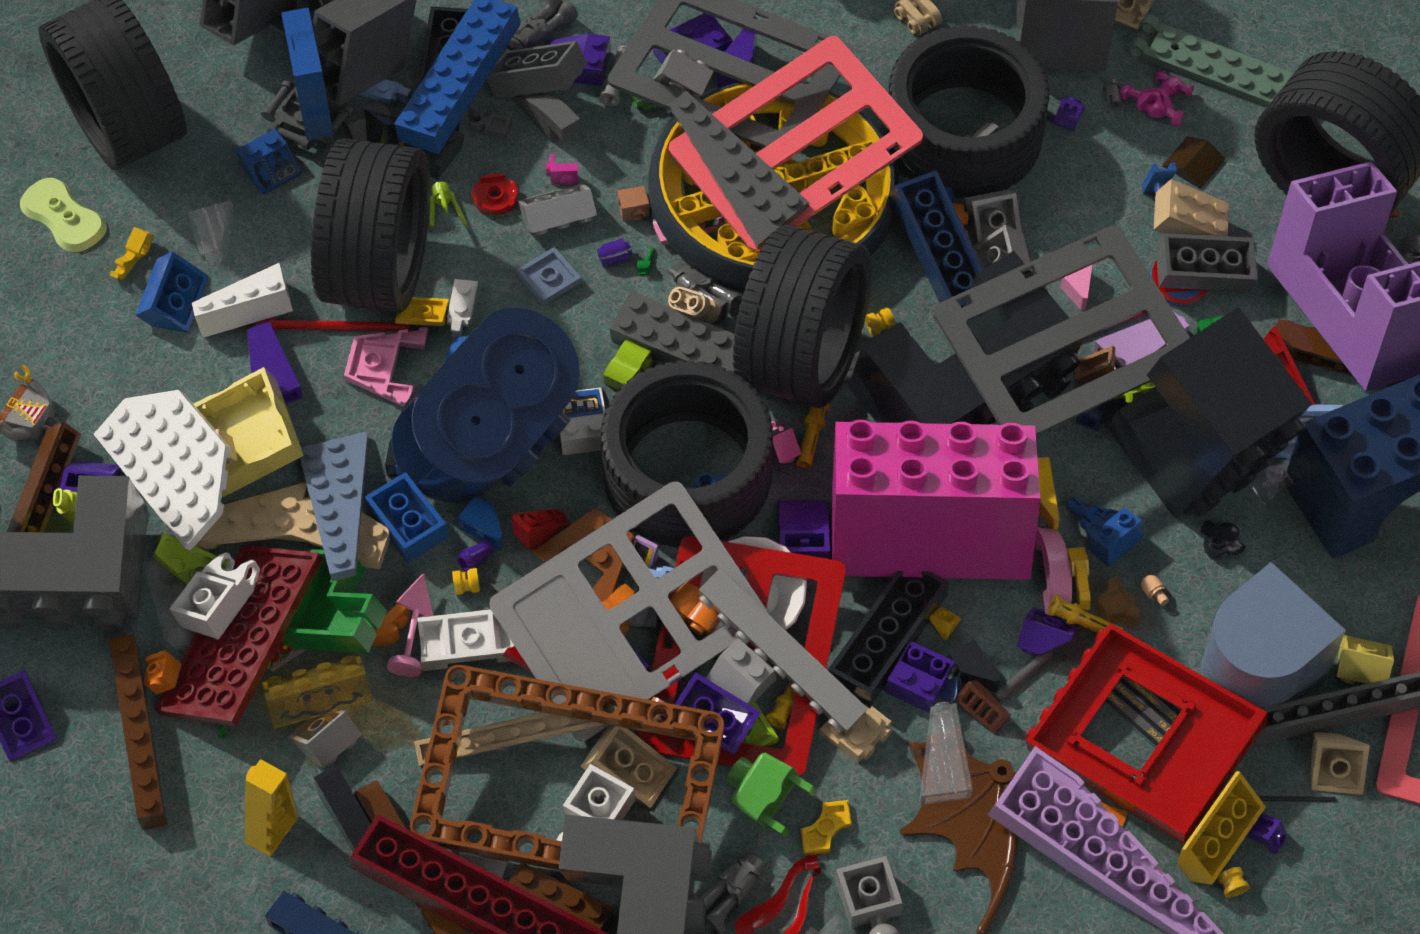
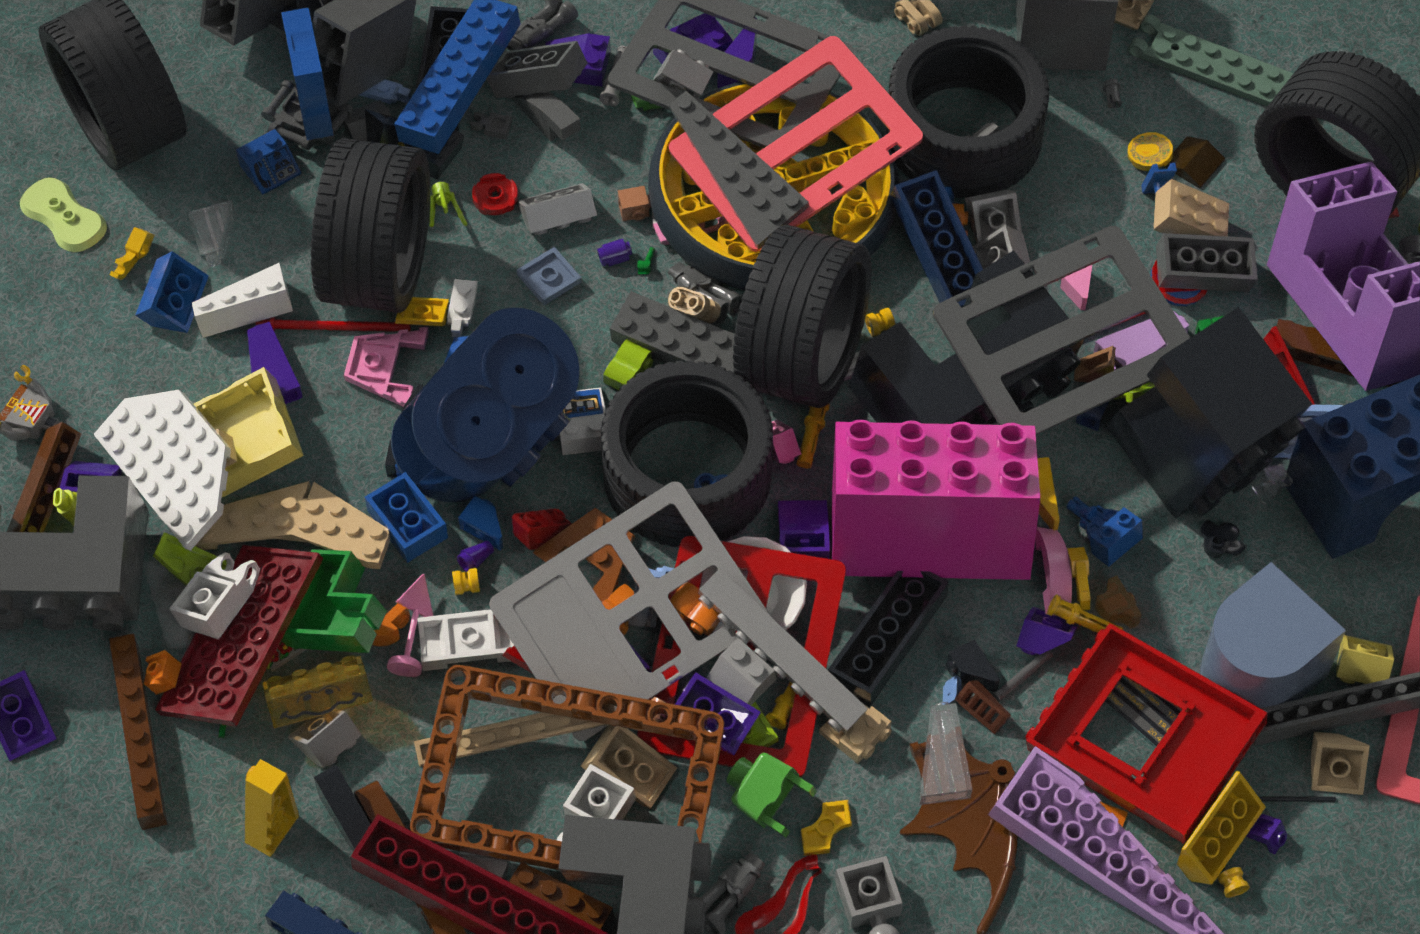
sand blue wing [300,432,369,581] -> none
dark pink bracket [546,154,579,185] -> none
slope [633,535,659,569] -> none
dark purple slope [886,640,955,714] -> none
yellow slope [929,606,962,640] -> none
dark purple bracket [1053,97,1085,131] -> none
dark pink piece [1119,70,1194,127] -> none
light nougat cylinder [1141,575,1169,606] -> none
none -> tile [1128,132,1173,171]

